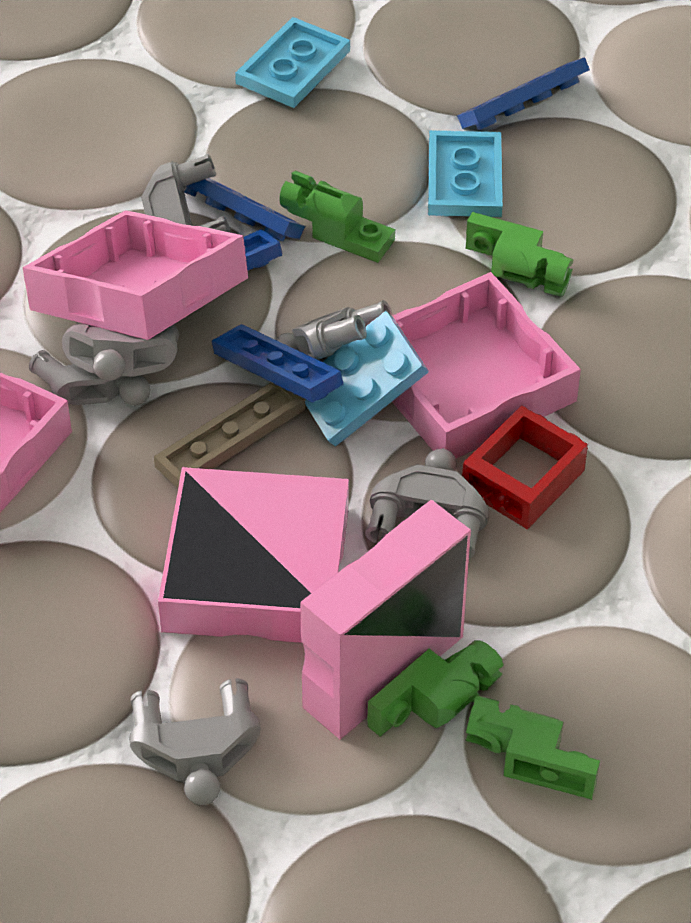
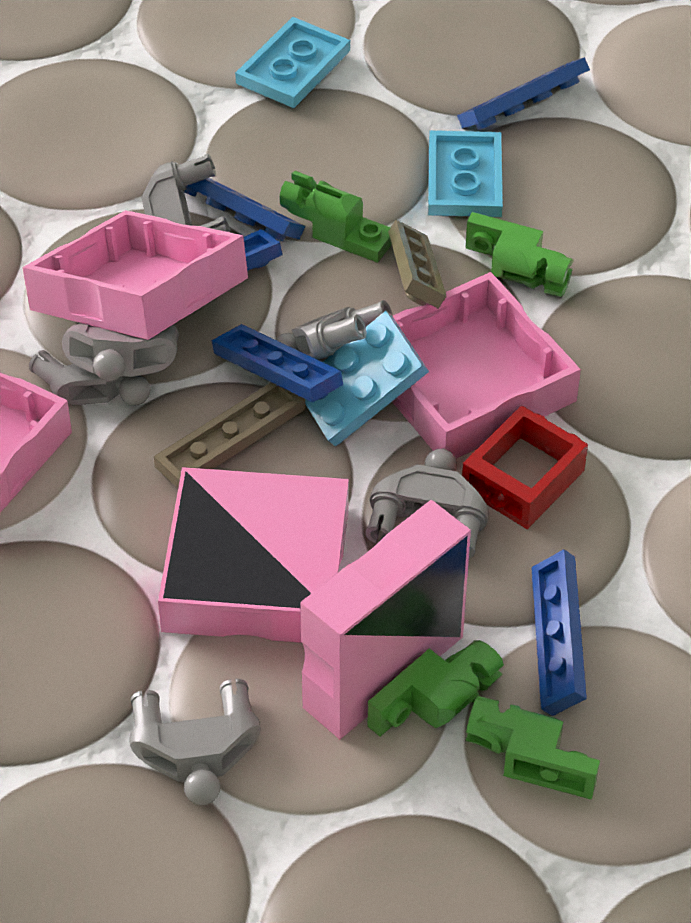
none -> dark tan plate [388,220,447,309]
none -> blue plate [532,549,587,716]

